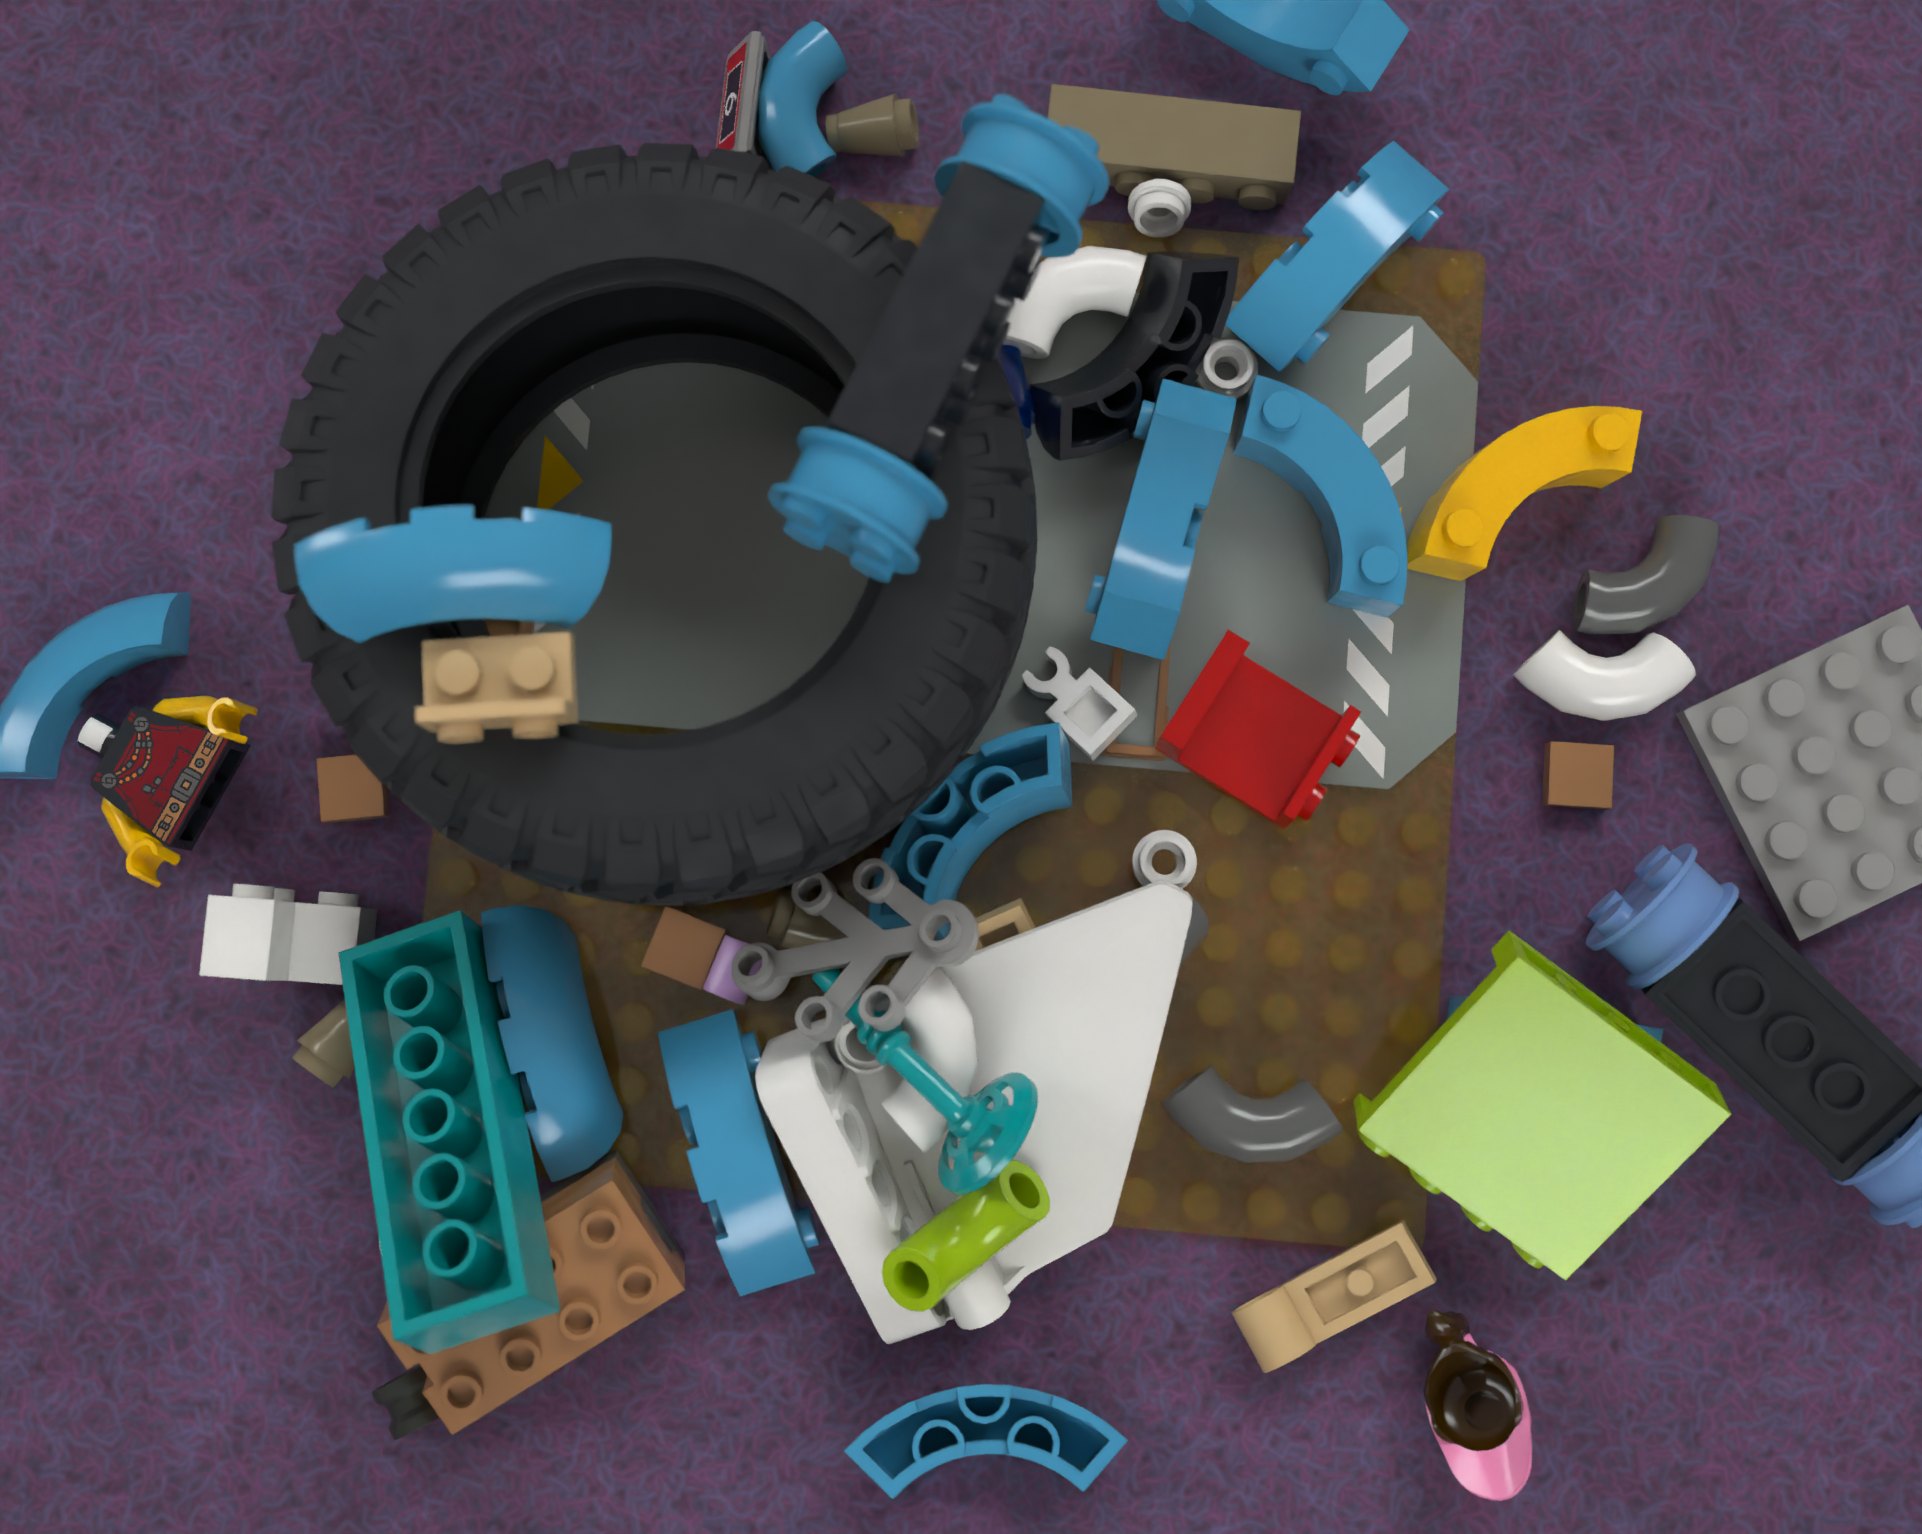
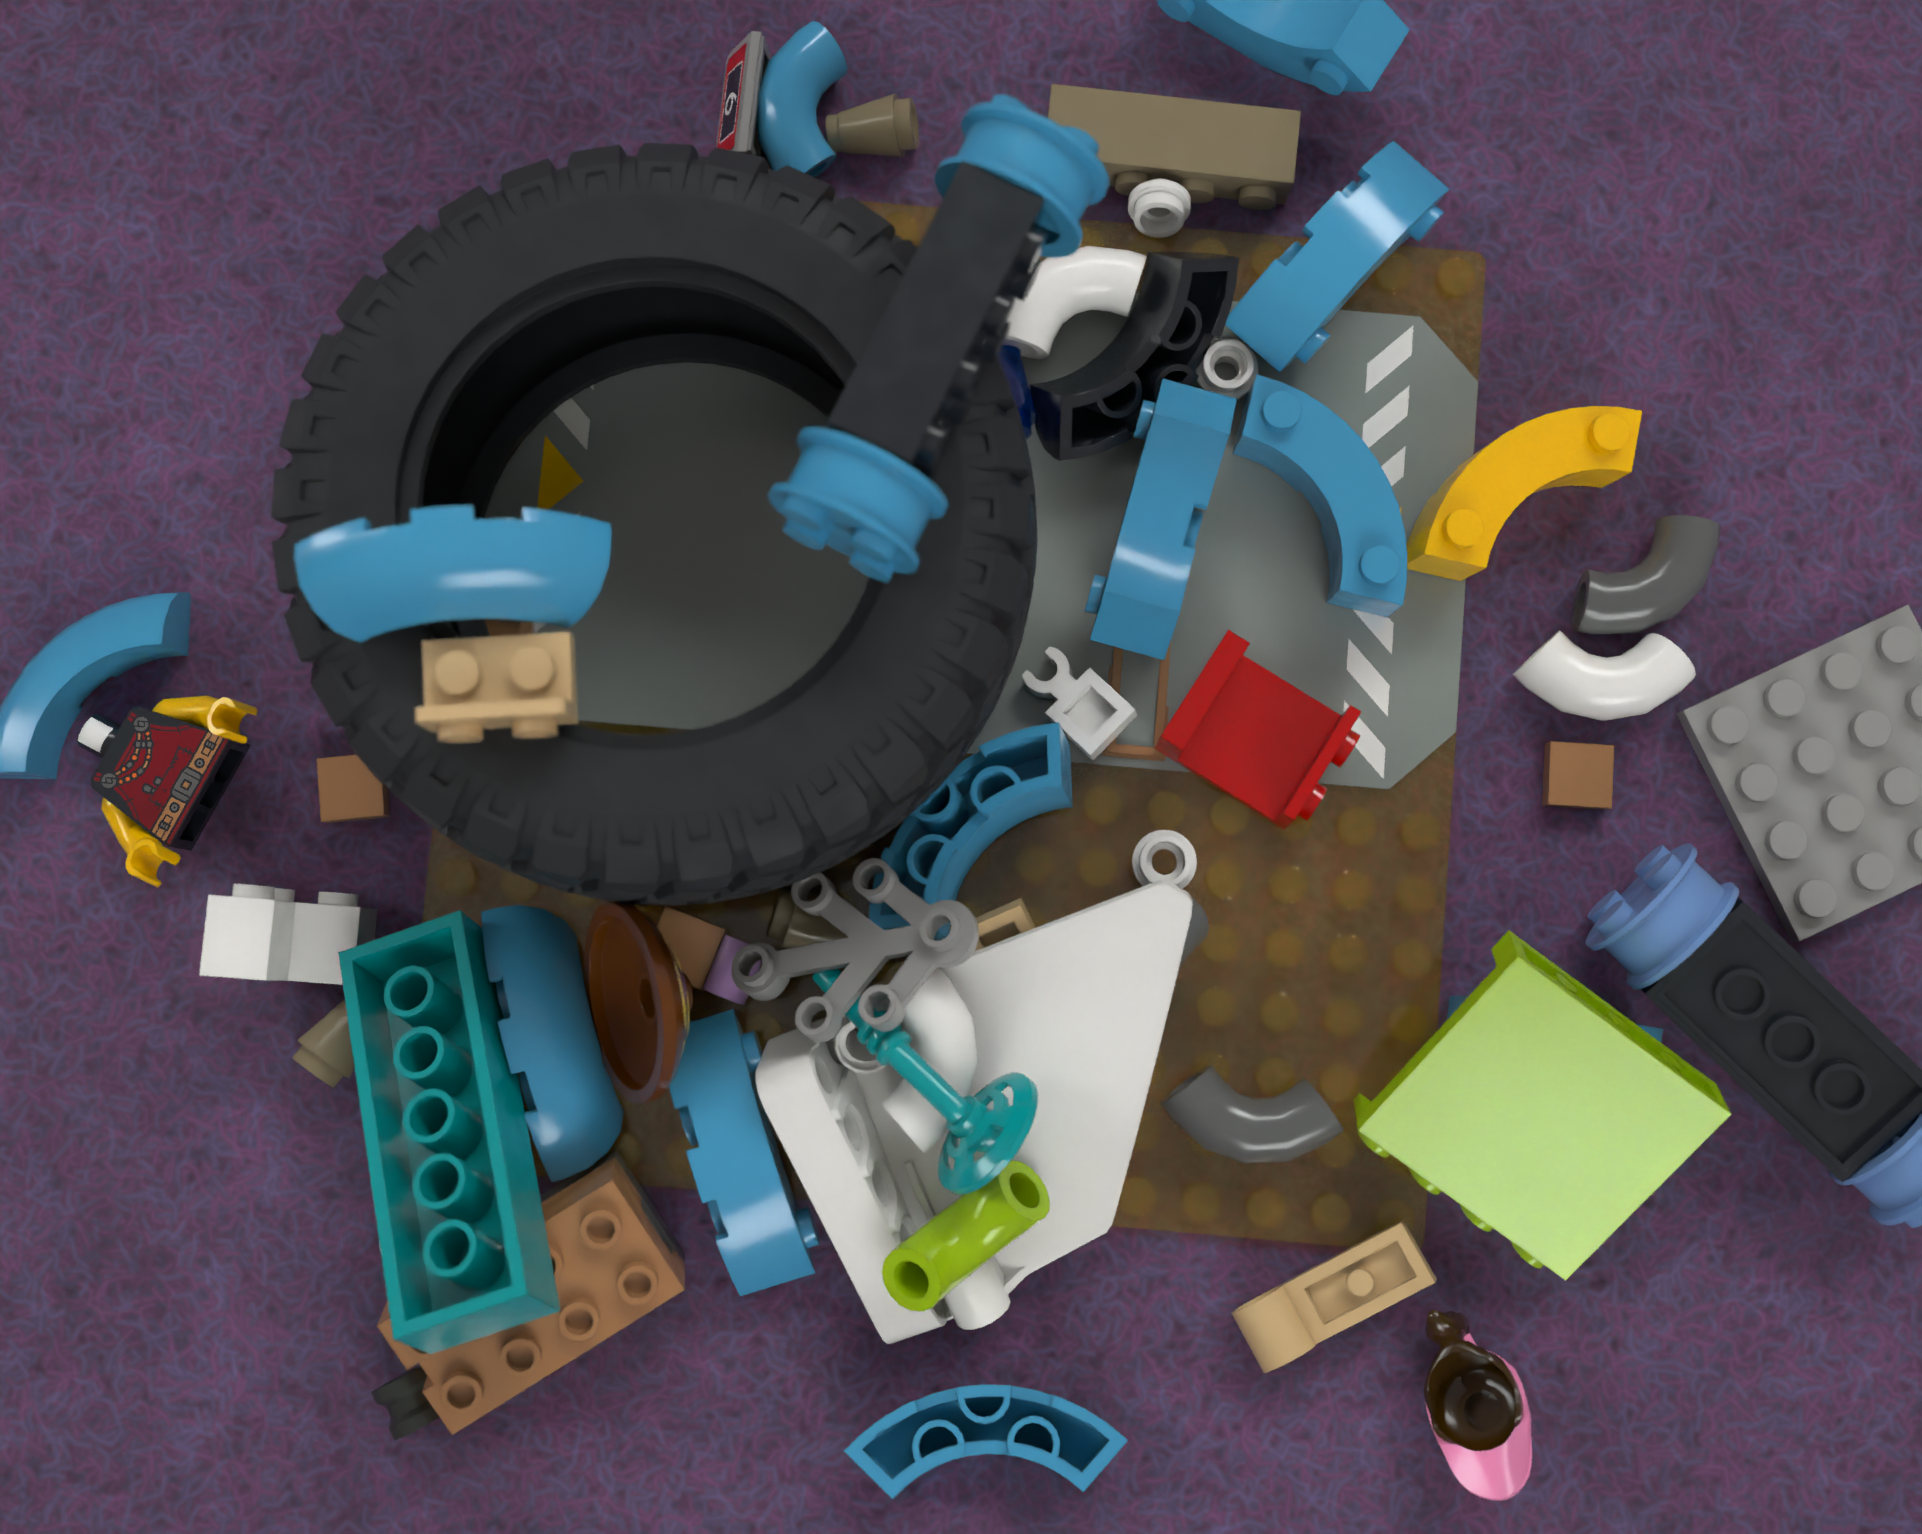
none -> reddish brown dish [584,901,693,1104]

